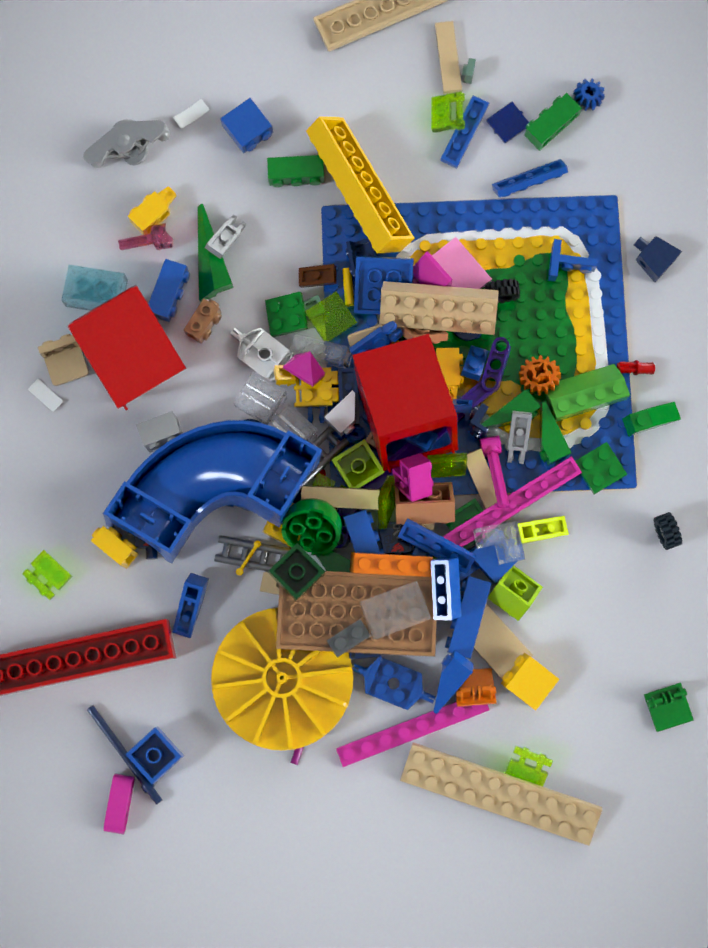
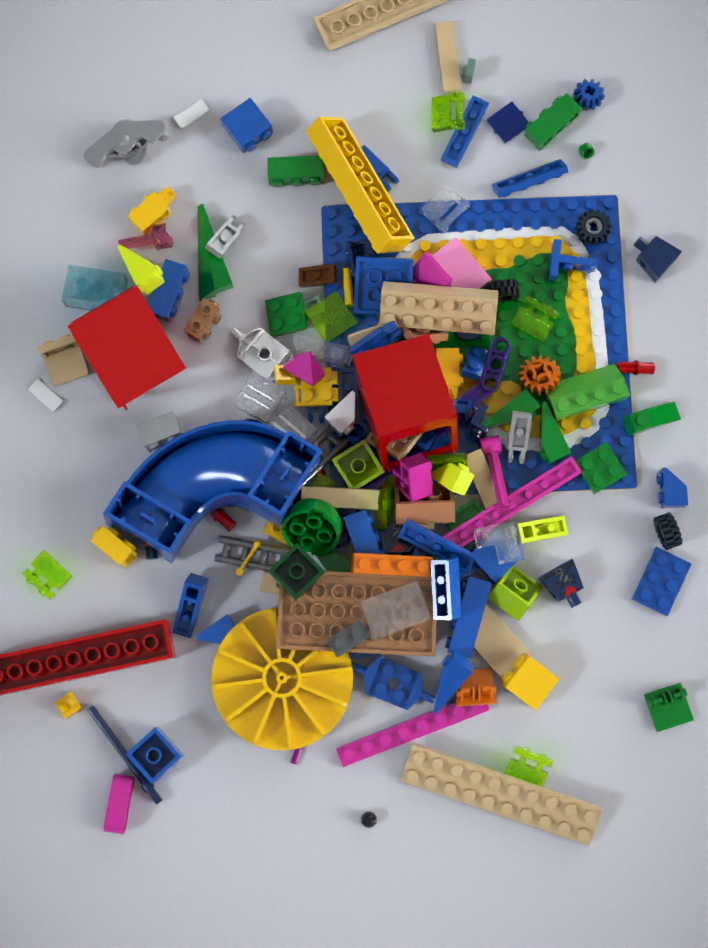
none -> yellow tile [54,692,83,719]
none -> neon yellow slope [117,244,165,295]
none -> blue slope [195,614,235,644]
none -> red axle [210,508,237,532]
none -> blue hinge [361,145,399,192]
none -> black hinge [361,811,377,828]
none -> tan plate [386,432,424,461]
none -> clear plate [420,183,471,232]
none -> neon yellow slope [431,463,475,496]
none -> clear neon green plate [511,295,560,341]
none -> dark blue torso [538,559,584,608]
none -> black bush [575,209,611,246]
none -> green hinge [578,143,595,159]
none -> blue plate [631,547,692,616]
none -> blue slope [656,468,688,509]

